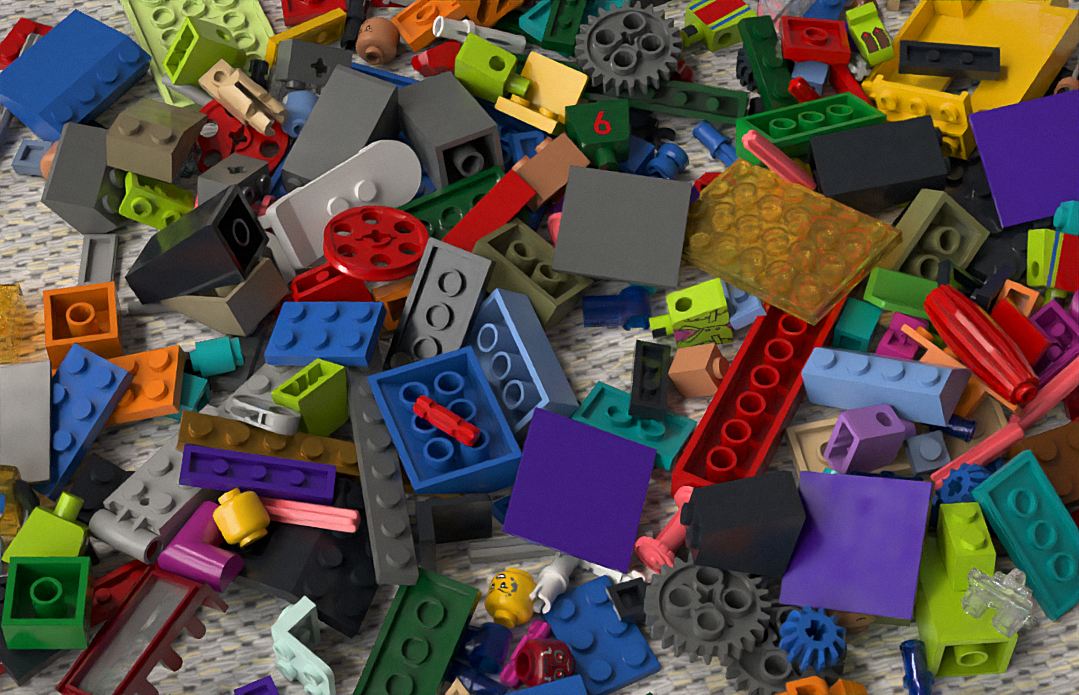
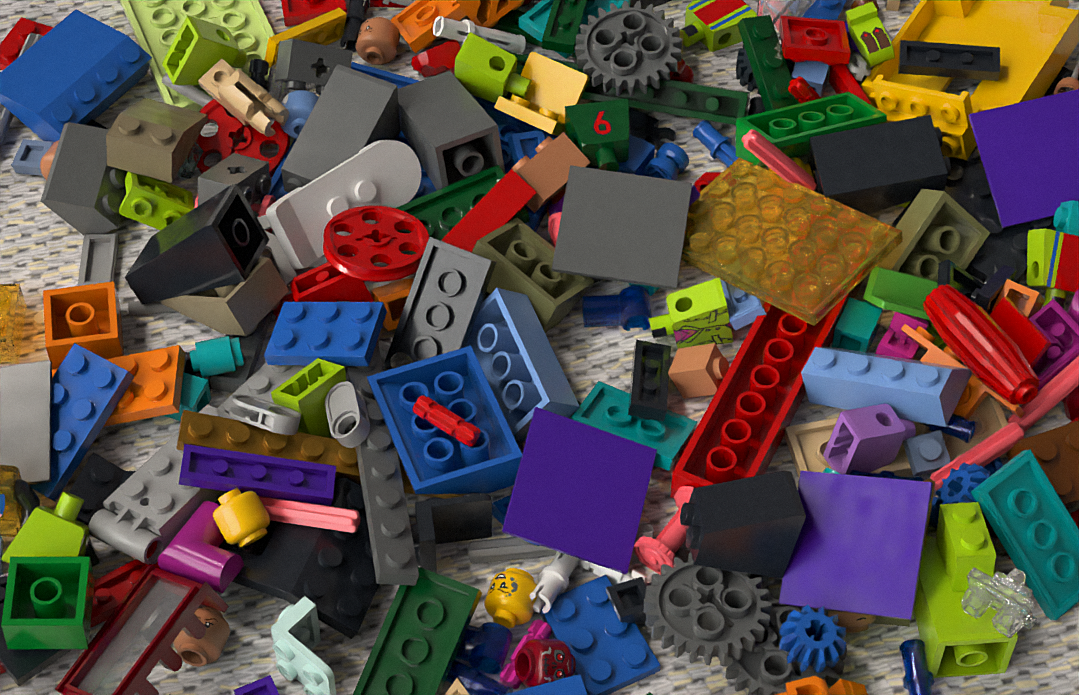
none -> nougat head [173,606,231,667]
none -> light grey piece [325,381,370,448]

